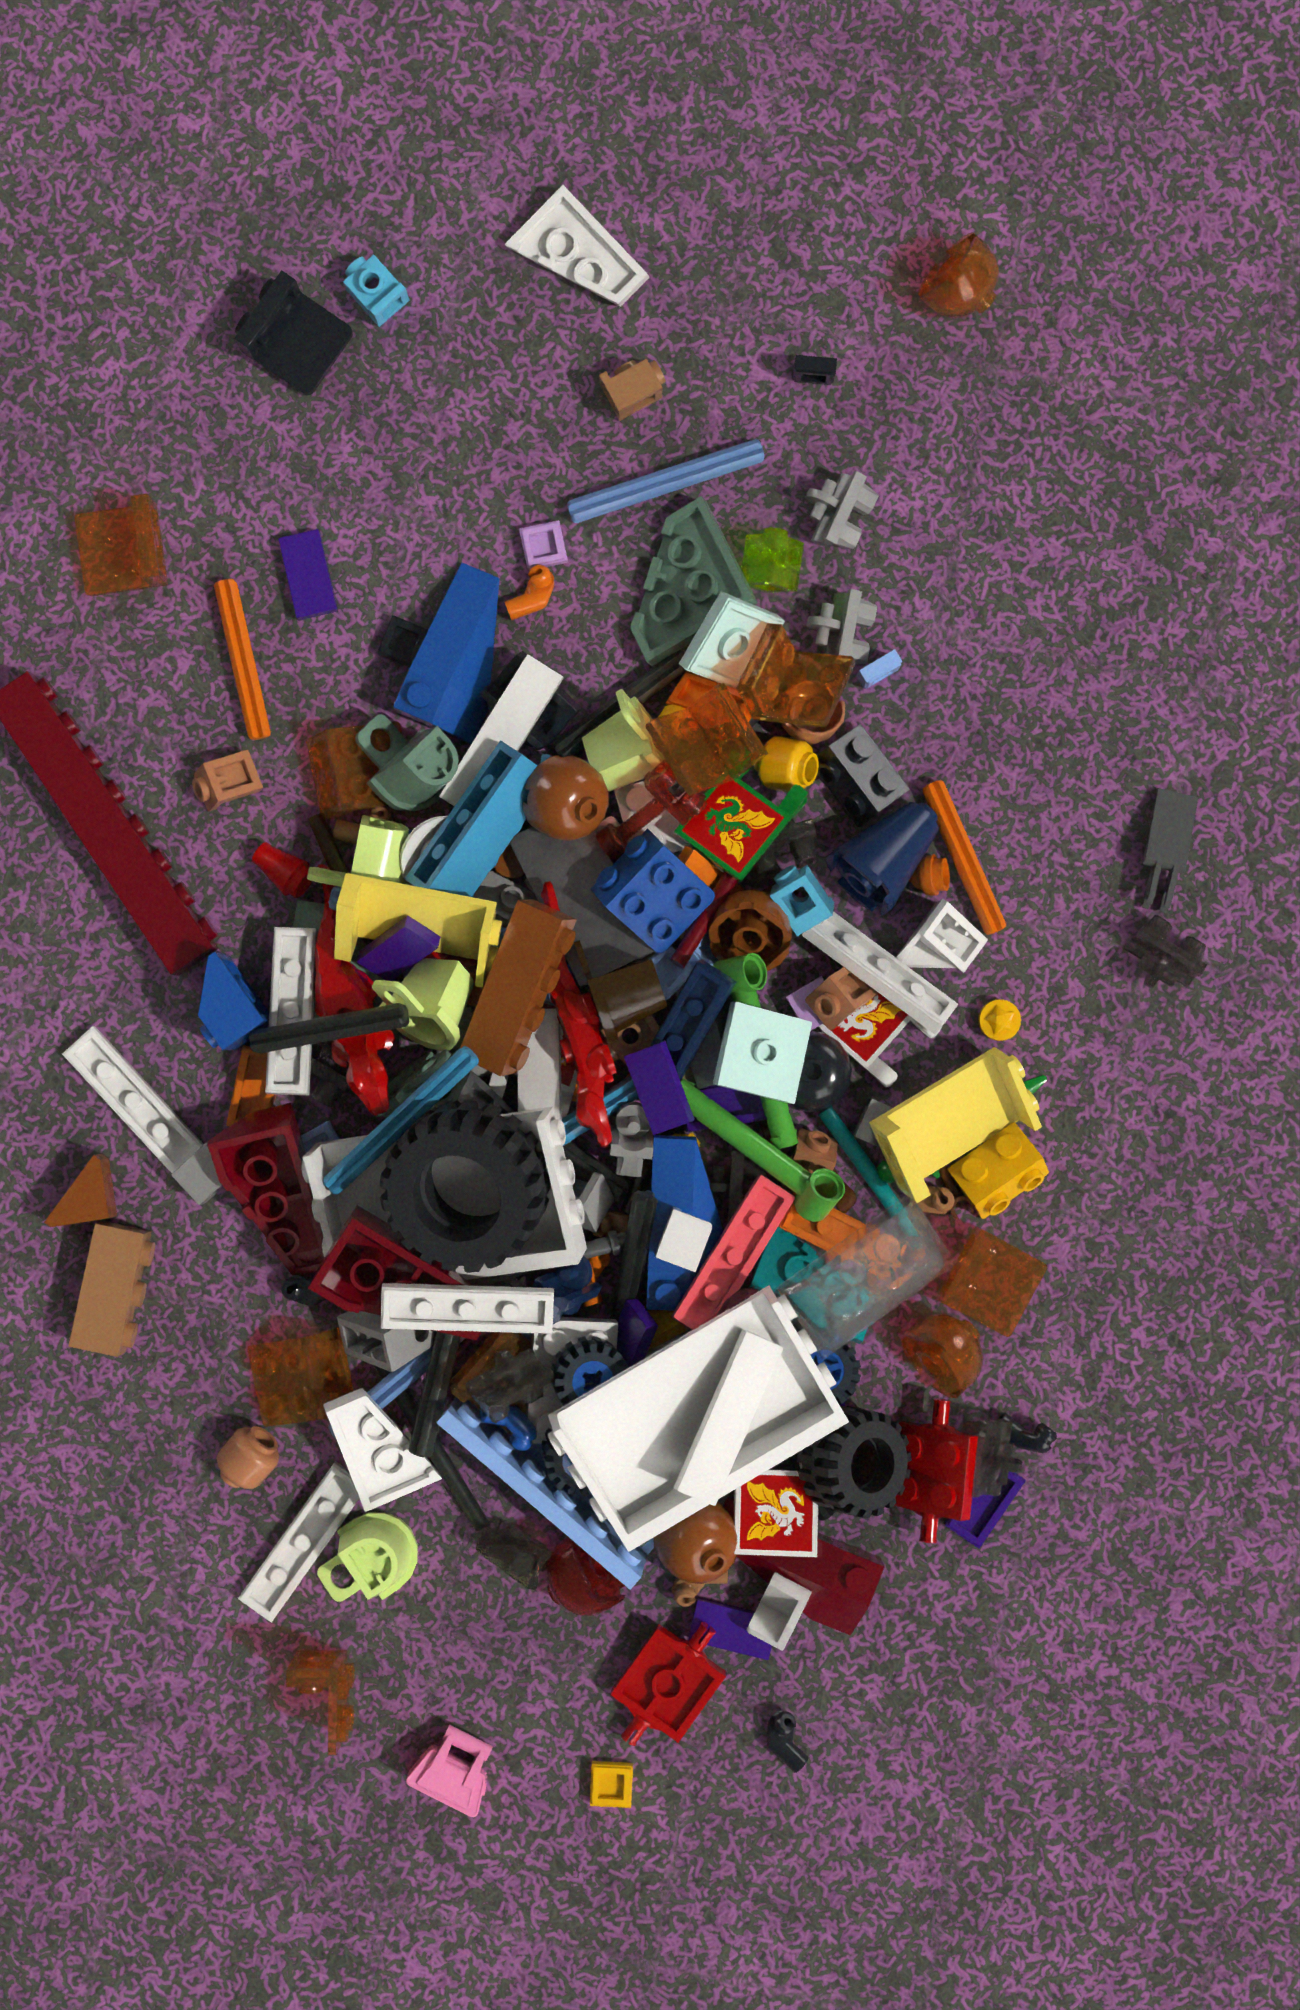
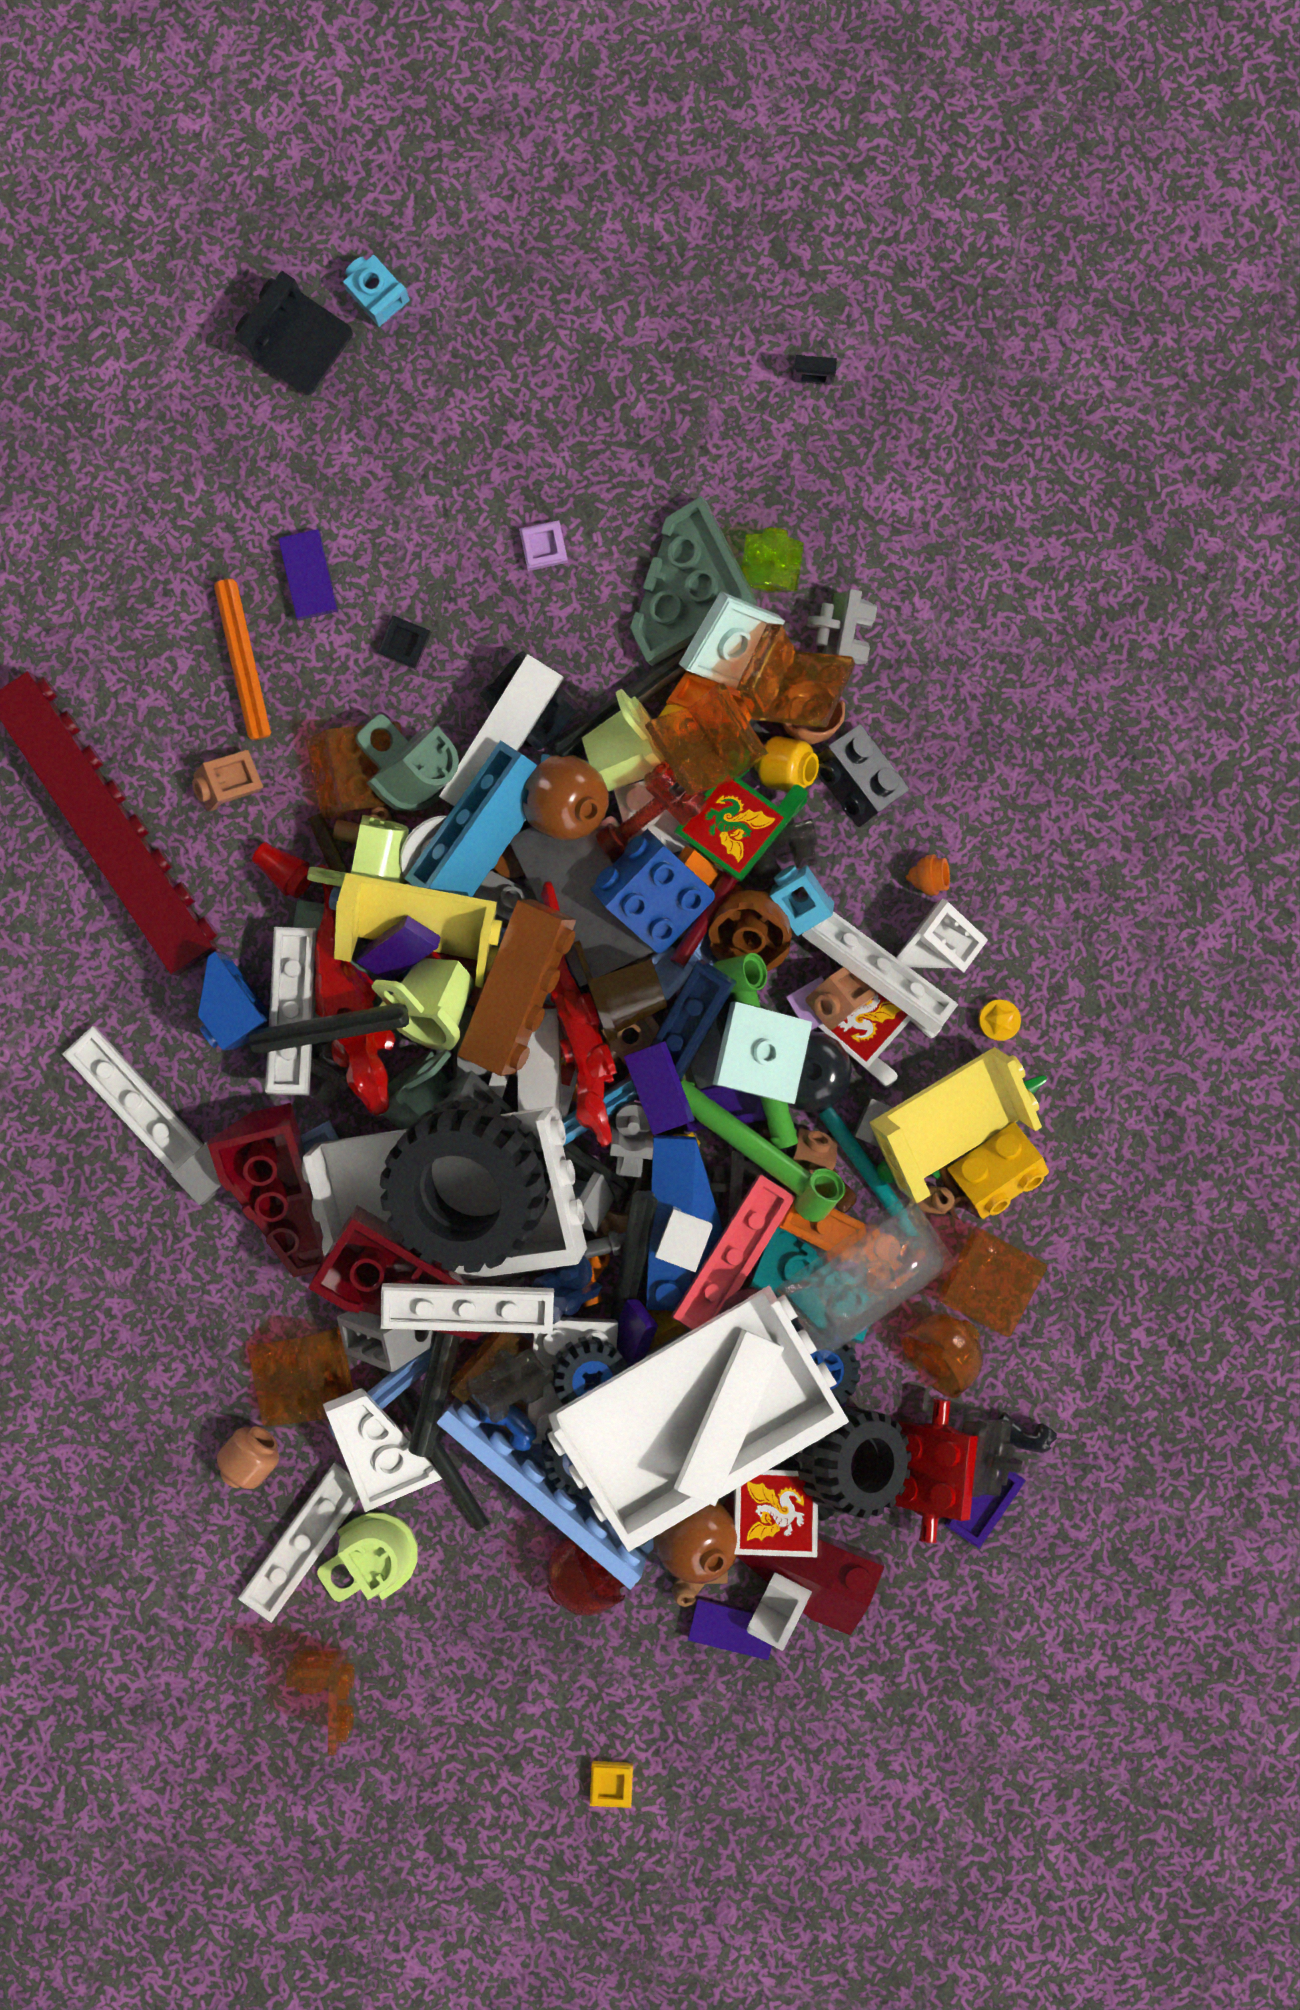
dark orange slope [44,1154,117,1227] -> none
medium nougat brick [68,1221,155,1357] -> none
clear orange bracket [75,494,168,597] -> none
orange tile [226,1045,276,1126] -> none
black arm [281,1275,326,1306] -> none
dark azure axle [323,1046,479,1195] -> none
blue wedge [393,563,500,745] -> none
bright pink piece [406,1724,493,1817] -> none
clear smoke hips [476,1519,552,1590] -> none
white wing [504,185,650,307] -> none
orange arm [504,565,555,621] -> none
medium blue axle [567,439,765,523] -> none
medium nougat brick [599,359,666,421] -> none
red plate [610,1622,727,1746] -> none
black arm [767,1711,809,1773] -> none
light grey hips [805,471,879,550] -> none
dark blue cone [826,802,939,915] -> none
light blue tile [856,649,902,689] -> none
clear orange cylinder [918,232,999,319] -> none
orange axle [922,780,1006,935] -> none
clear smoke hips [1123,915,1207,989] -> none
dark grey arm [1142,788,1198,913] -> none

